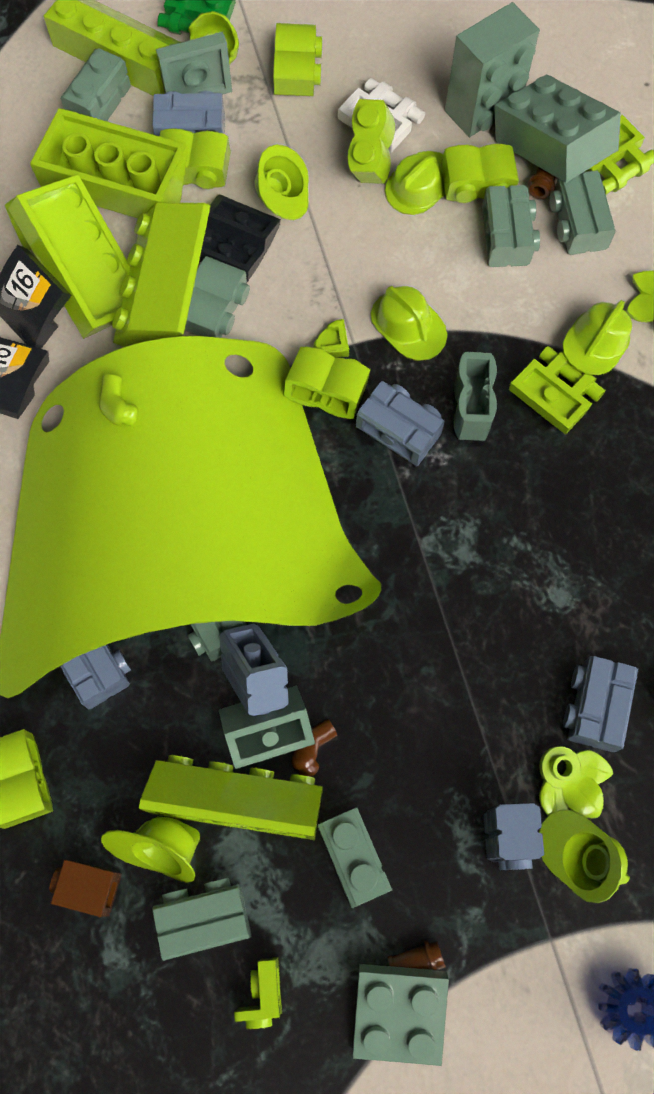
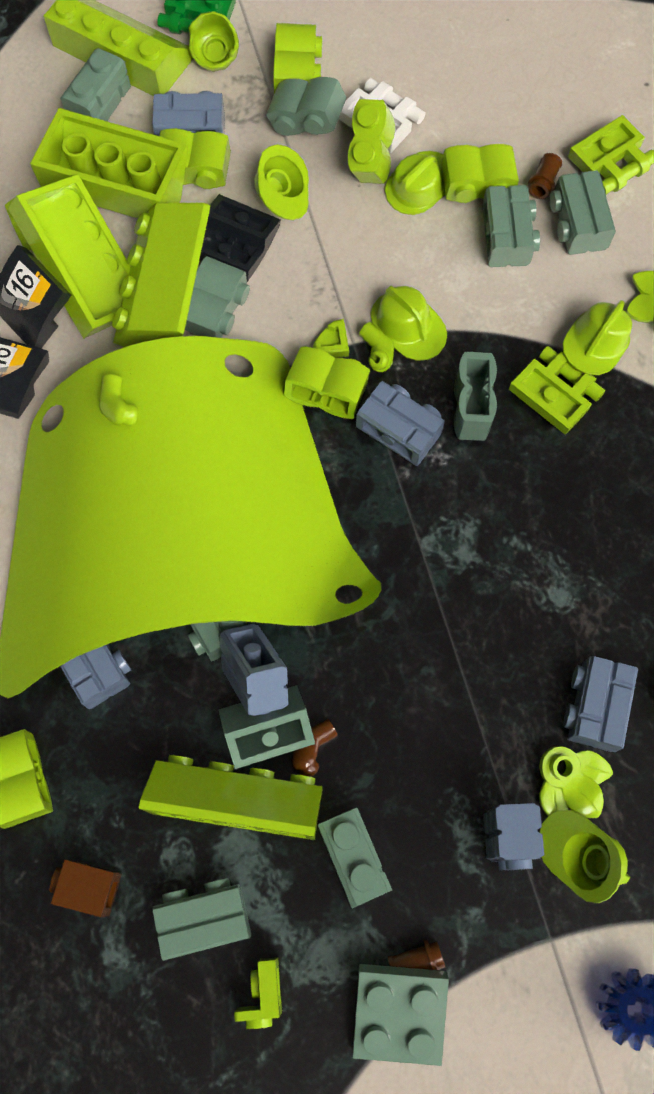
lime piece [101,817,200,883] -> none
sand green plate [156,32,232,95] -> none
sand green brick [445,2,540,138] -> none
sand green brick [495,74,621,183] -> none
none -> sand green brick [266,77,347,136]
none -> lime arm [359,322,394,372]

